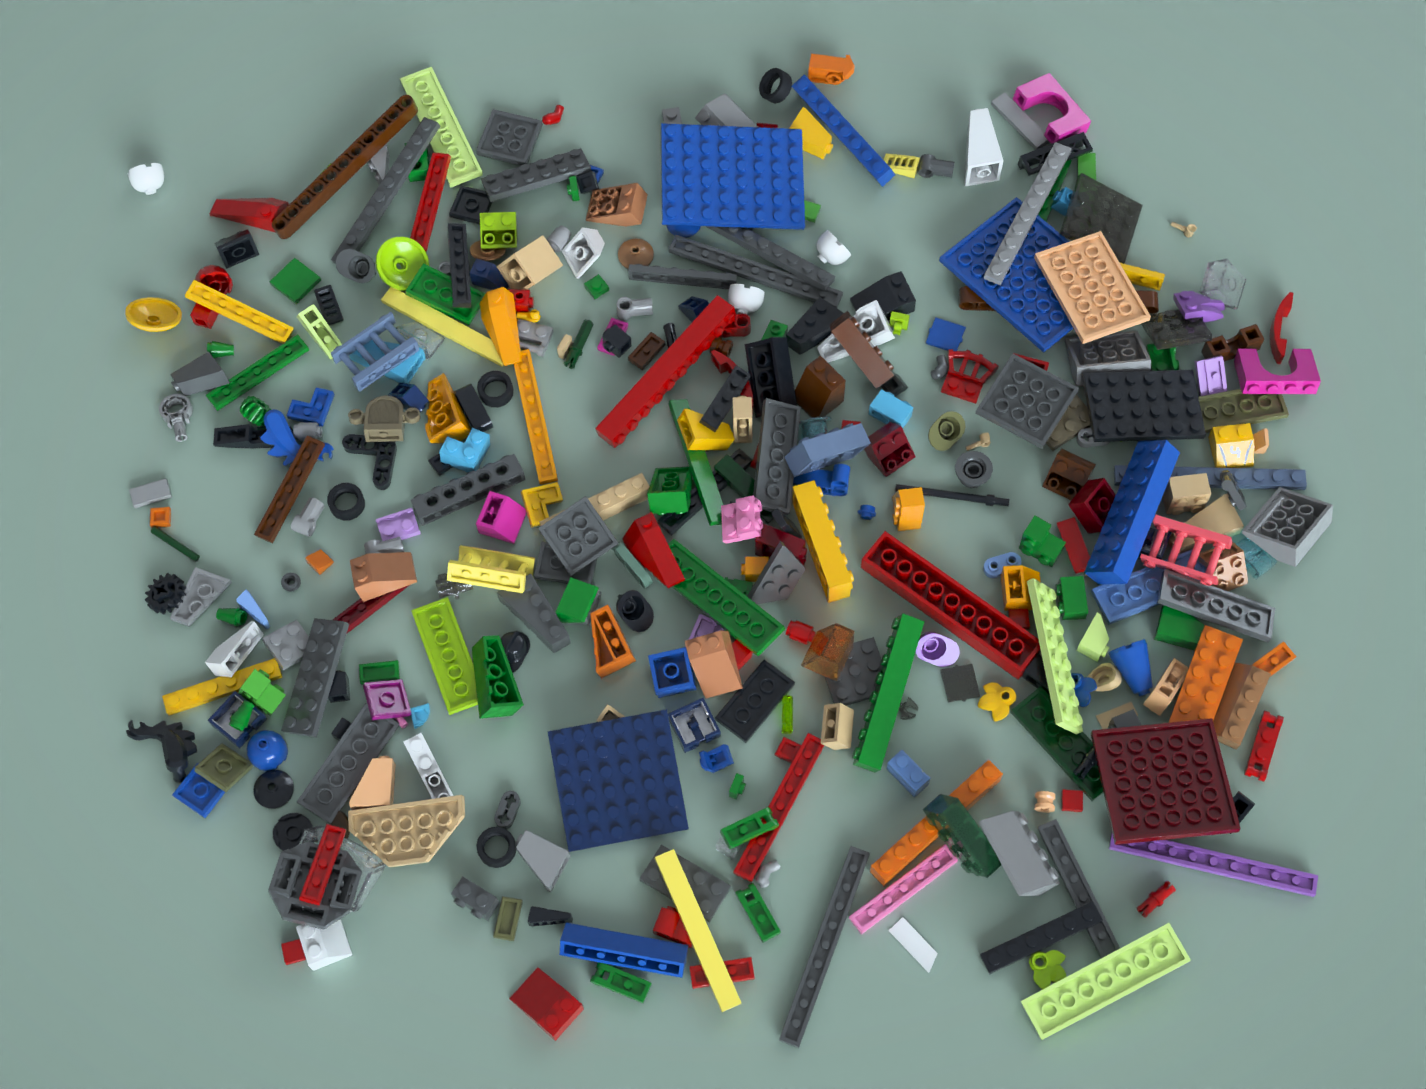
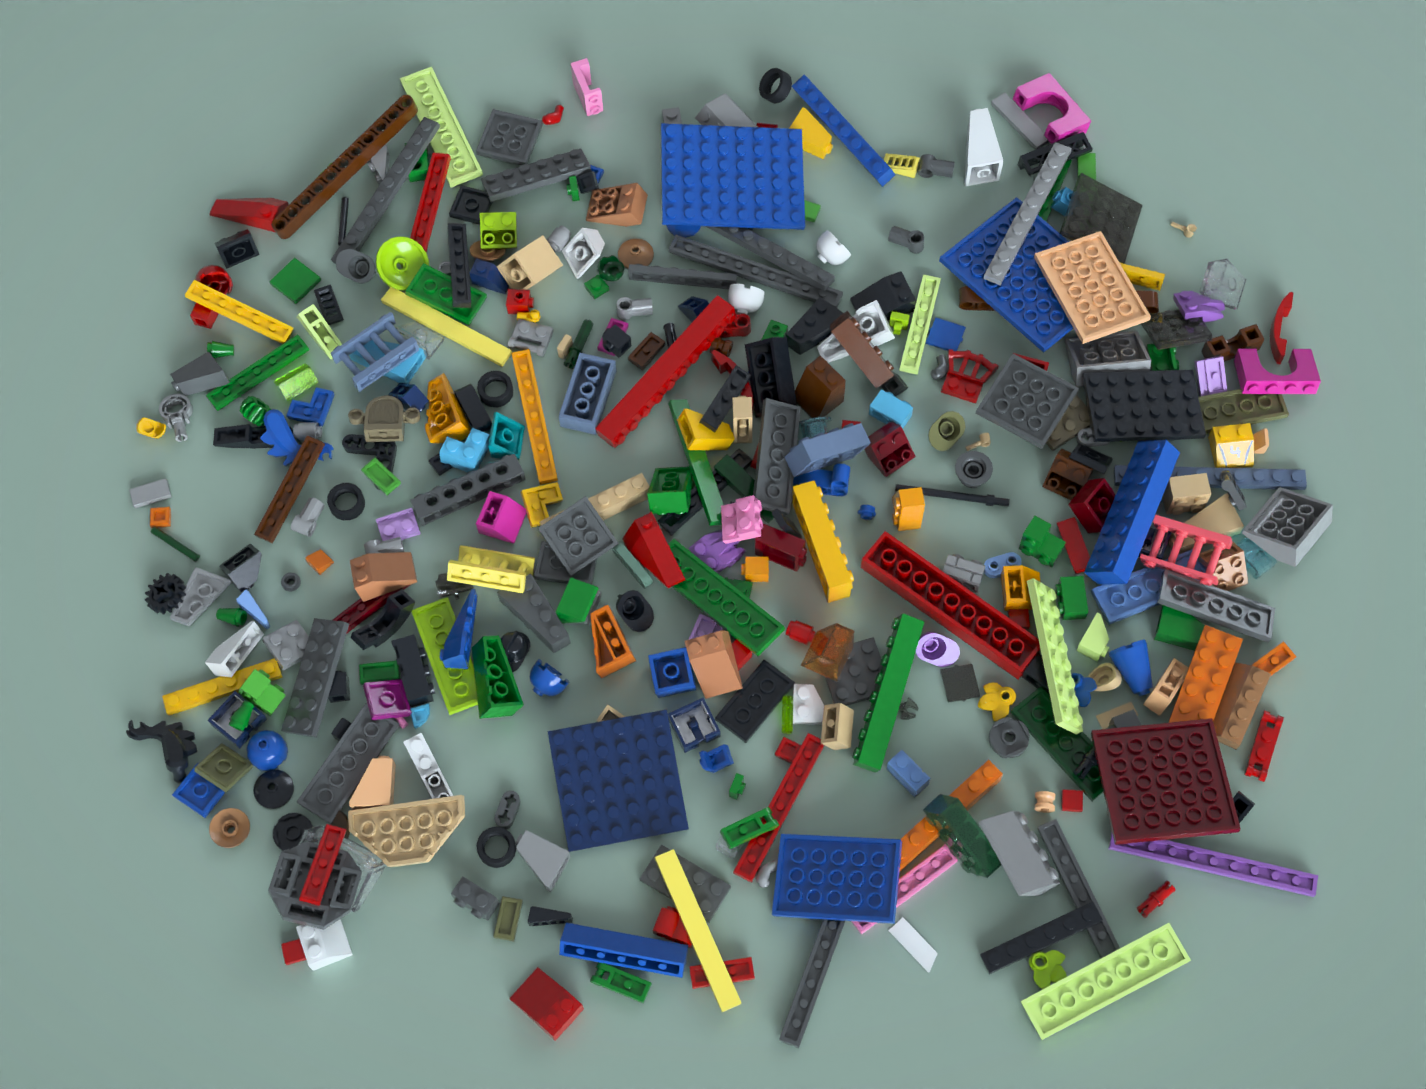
yellow dish [125,297,182,332] -> none
white cylinder [127,163,164,195] -> none
light orange wedge [480,287,522,366] -> none
green plate [735,883,781,943] -> none
dark grey wing [747,541,806,604] -> none
orange piece [808,53,855,85] -> none
none -> yellow hair [136,417,166,439]
none -> medium nougat dish [209,808,250,848]
none -> slope [219,544,262,592]
none -> clear neon green panel [274,363,319,401]
none -> black bar [338,197,349,246]
none -> black arch [350,589,415,650]
none -> bright green tile [361,458,401,495]
none -> black wedge [391,634,435,707]
none -> blue wedge [440,589,478,669]
none -> teal slope [488,412,525,460]
none -> blue cylinder [529,659,570,697]
none -> sand blue brick [559,353,617,435]
none -> bright pink panel [571,58,603,116]
none -> dark green hair [597,255,624,281]
none -> medium lavender plate [689,530,746,574]
none -> blue plate [772,834,902,924]
none -> white wing [793,684,824,725]
none -> dark grey piece [888,226,924,253]
none -> yellowish green plate [900,274,941,375]
none -> light grey brick [943,554,985,592]
none -> dark grey plate [989,717,1030,758]
none -> black tile [1070,443,1113,474]

